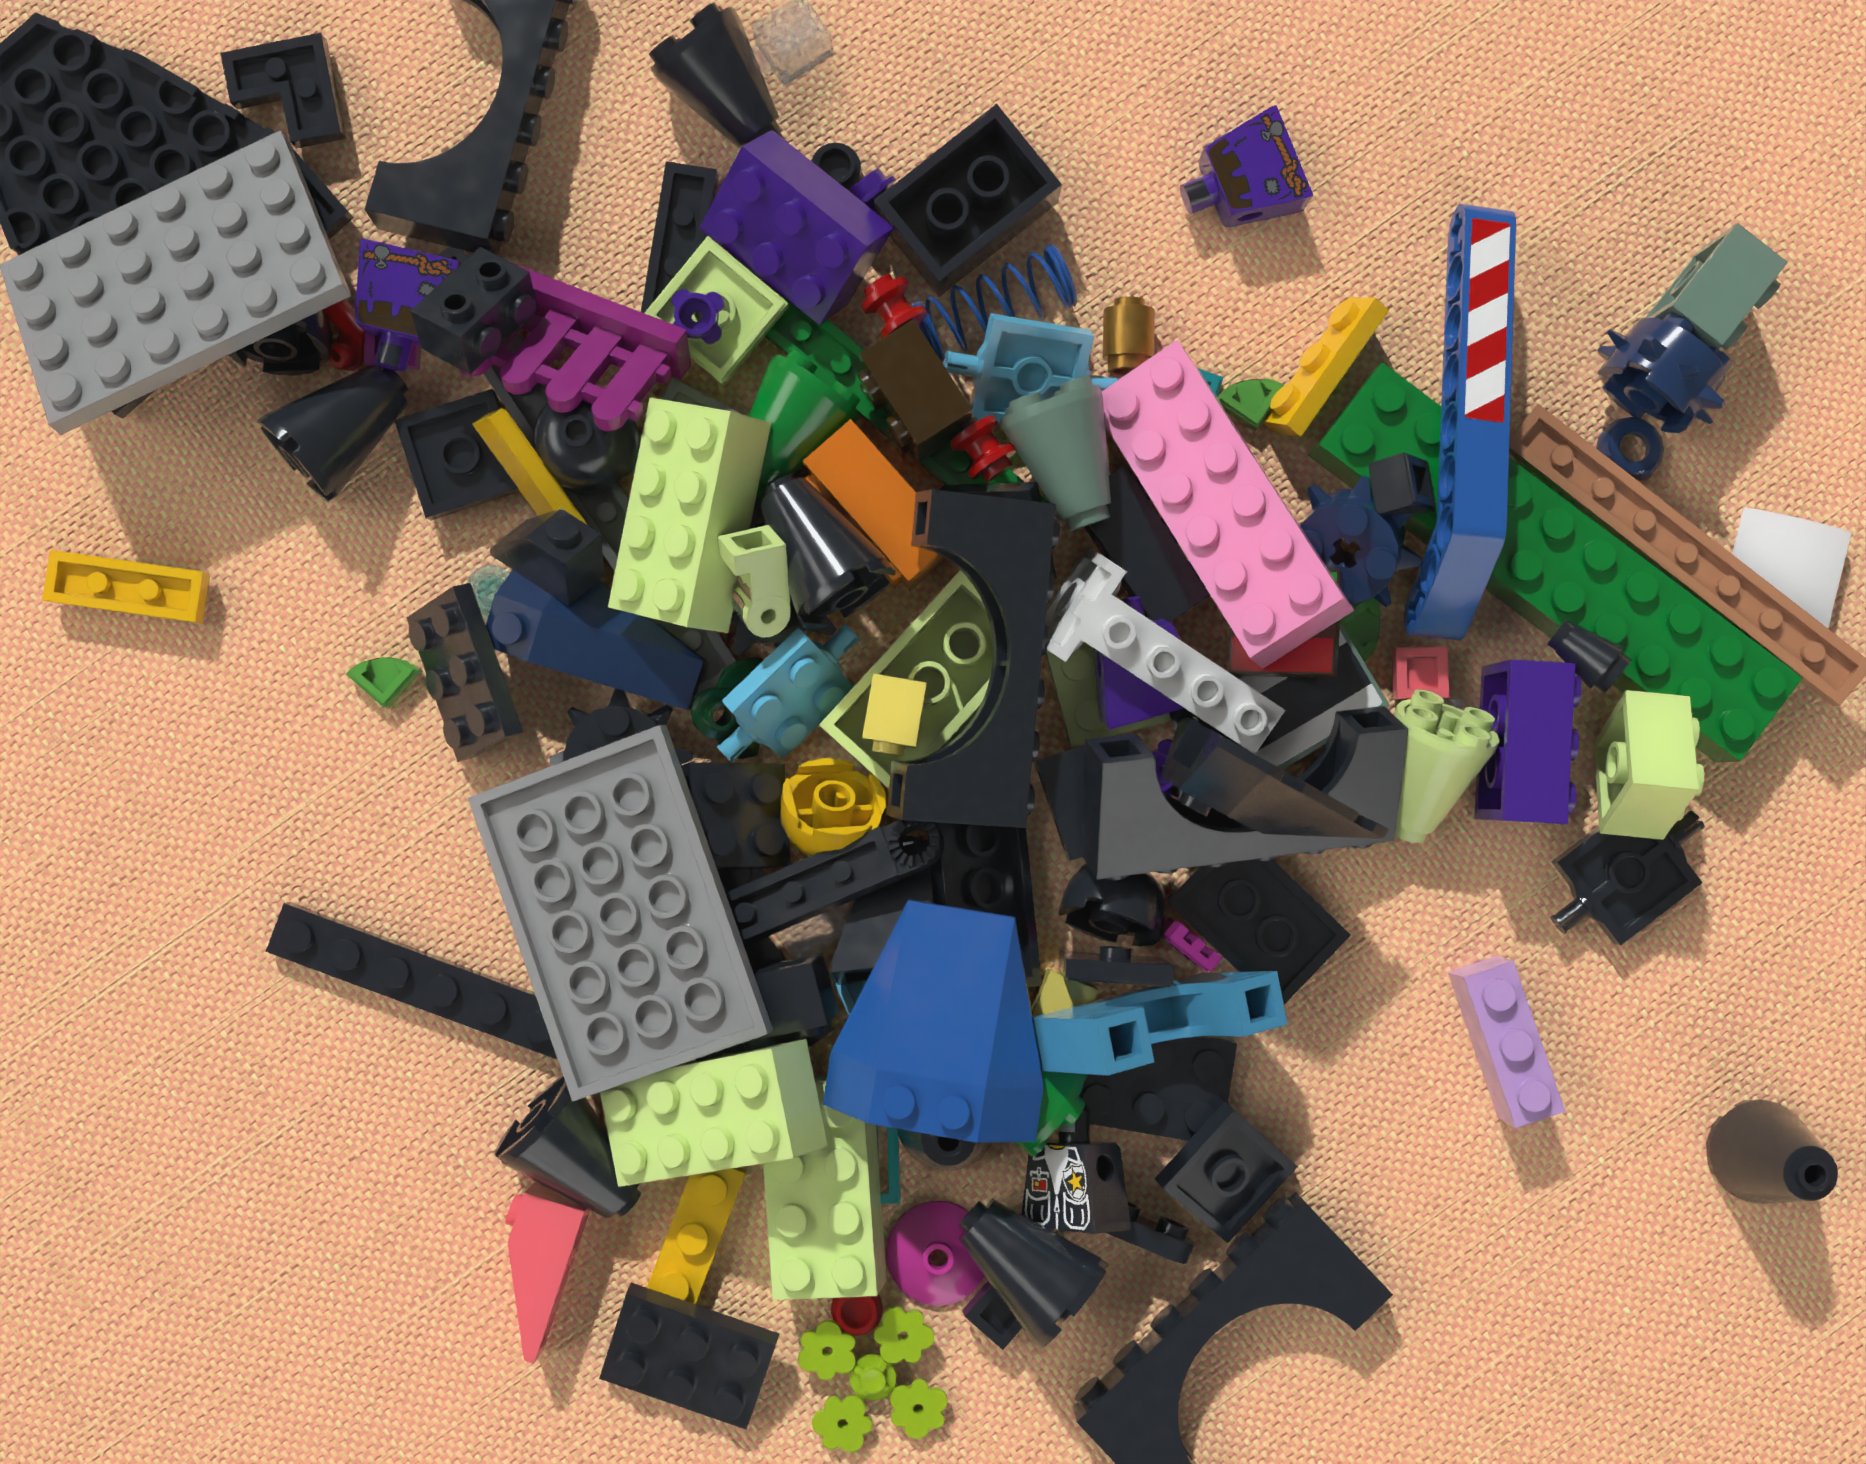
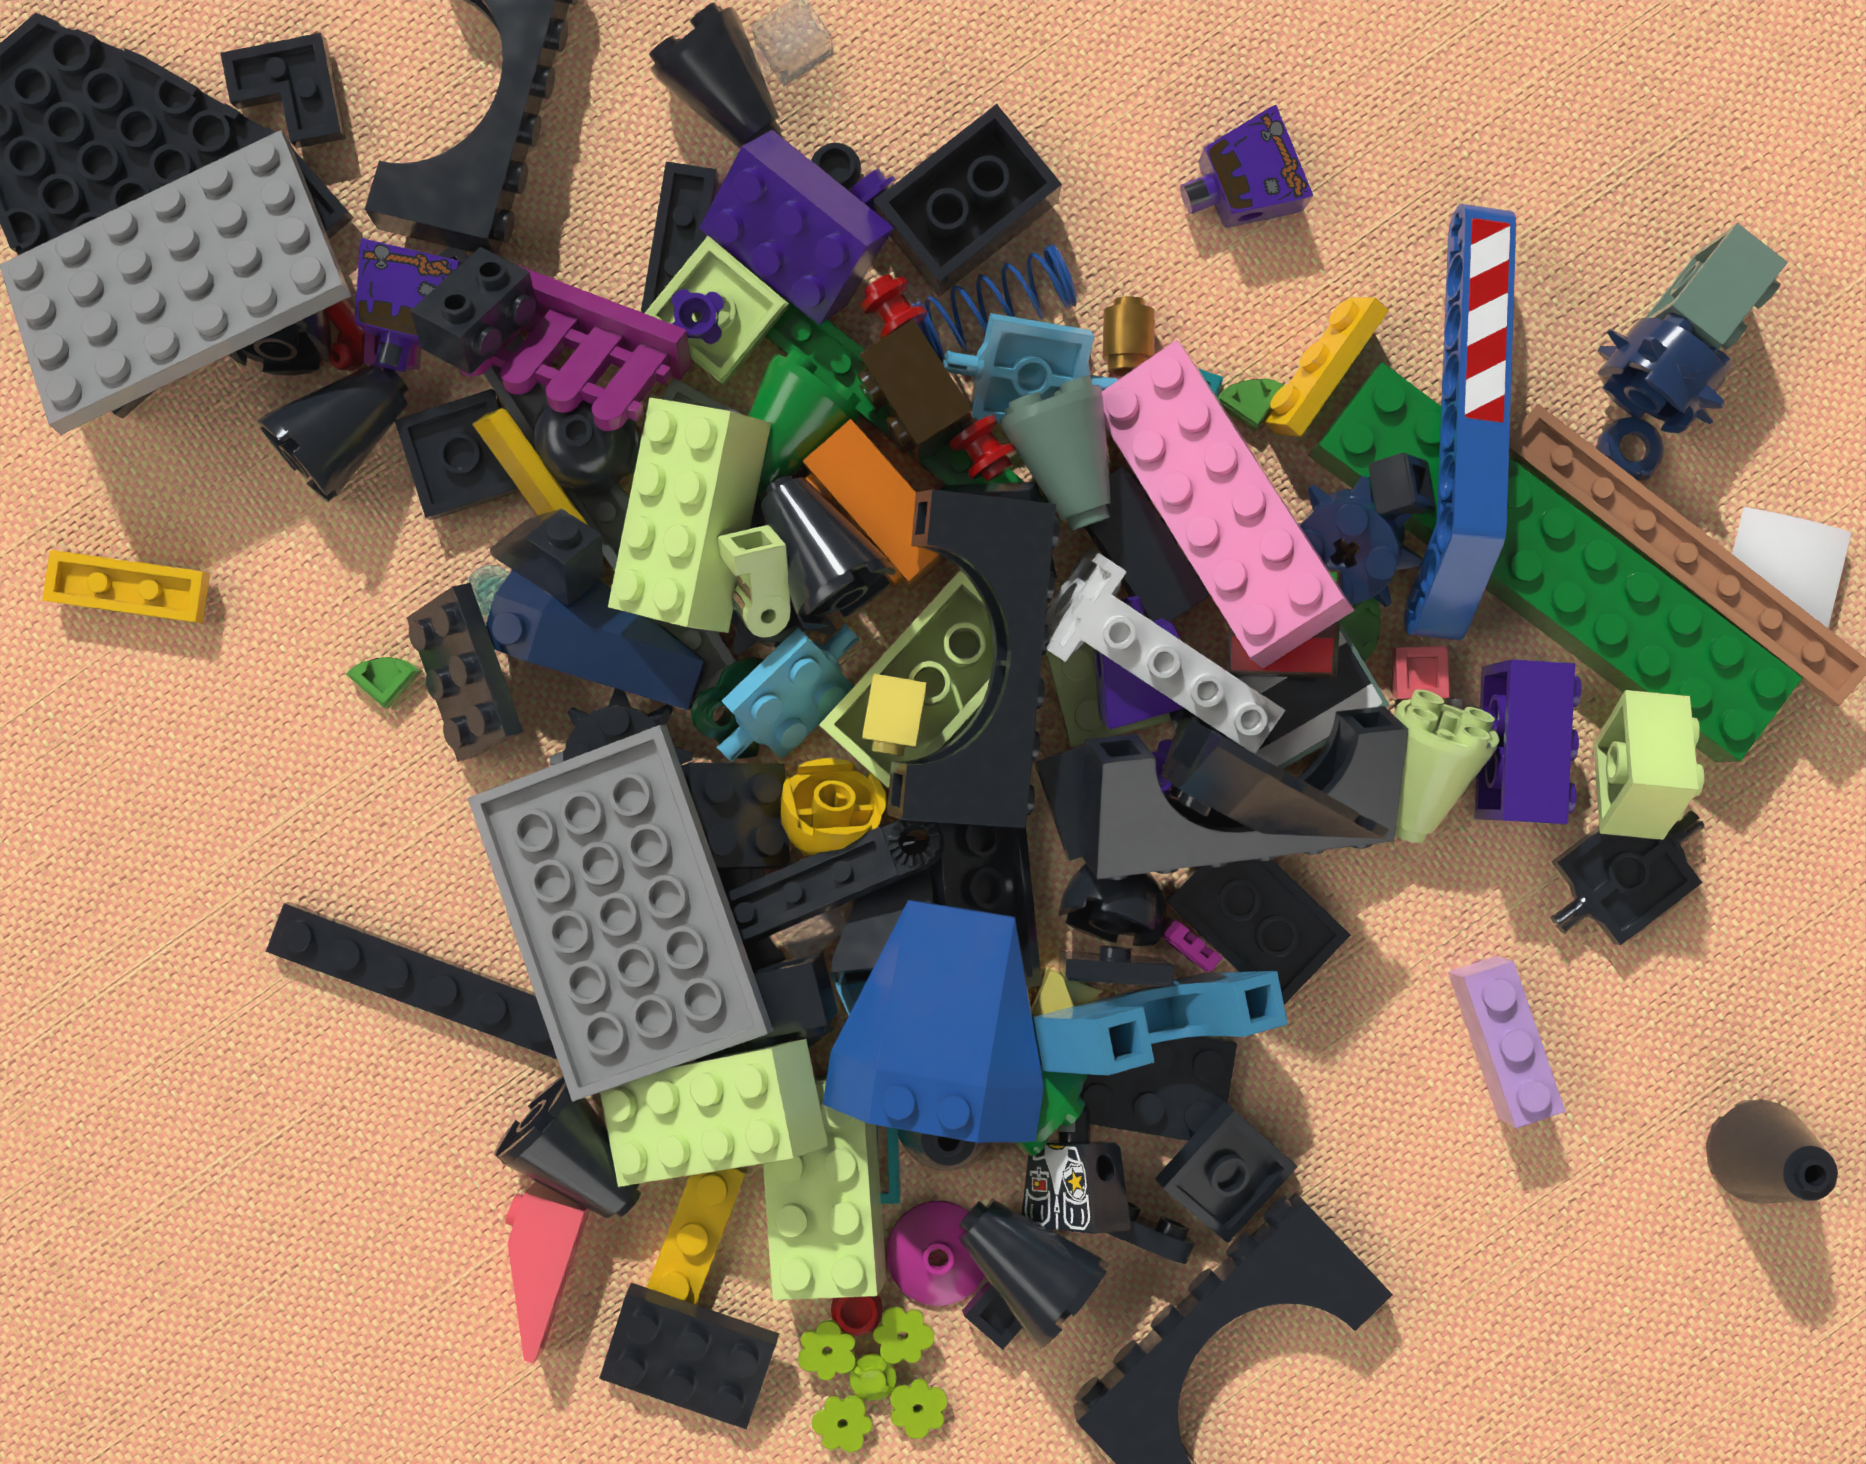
black cone [1547,619,1632,693] -> none

